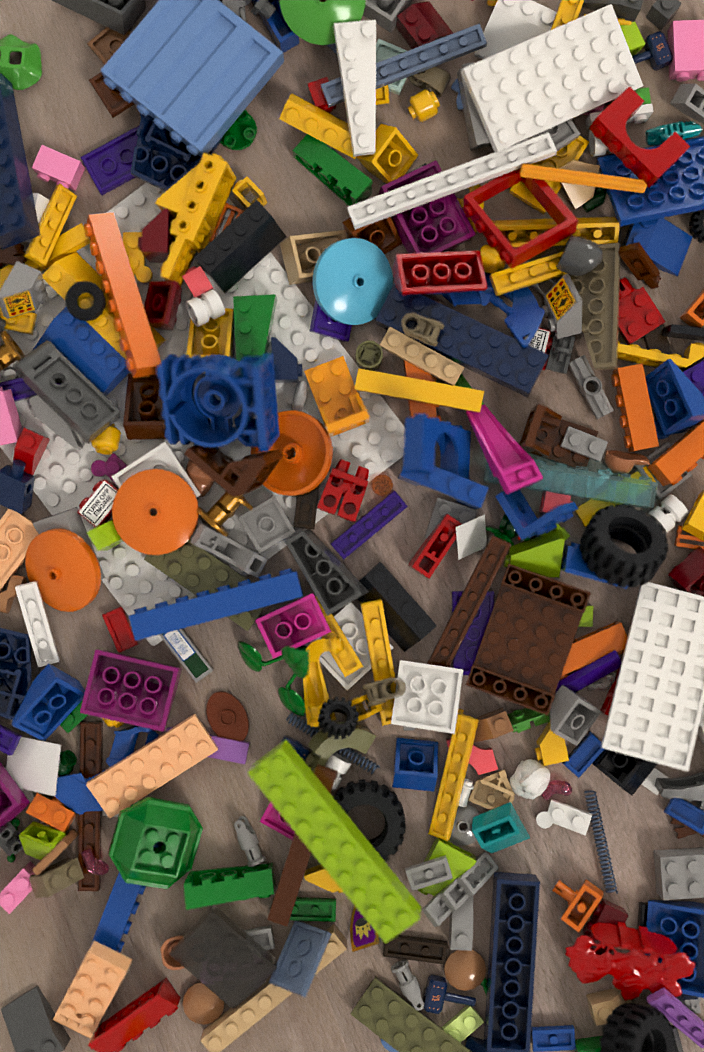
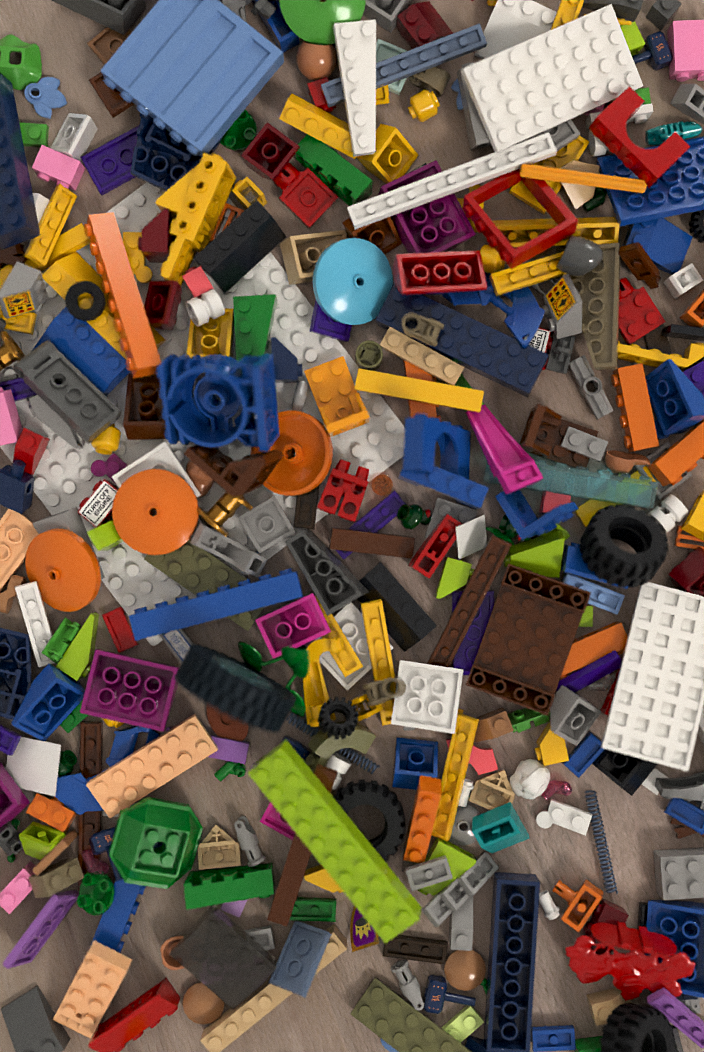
none -> medium lavender tile [2,890,79,969]
none -> bright green plate [19,122,49,147]
none -> medium blue plate [24,77,67,119]
none -> bright green hinge [41,617,81,664]
none -> white slope [51,113,98,161]
none -> lime slope [56,612,99,681]
none -> green dish [77,871,114,916]
none -> dark blue piece [89,826,123,882]
none -> black wheel [174,644,296,733]
none -> tan slope [198,825,242,870]
none -> green arm [214,761,246,781]
none -> lavender tile [220,899,248,918]
none -> dark red slope [241,122,300,181]
none -> red plate [274,163,338,229]
none -> nougat helmet [296,41,338,81]
none -> reddish brown tile [329,527,415,558]
none -> dark green animal [397,504,432,530]
none -> orange brick [403,775,441,863]
none -> lime slope [435,557,474,599]
none -> white pin [539,890,560,920]
none -> light blue tile [562,572,625,615]
none -> white slope [664,263,703,299]

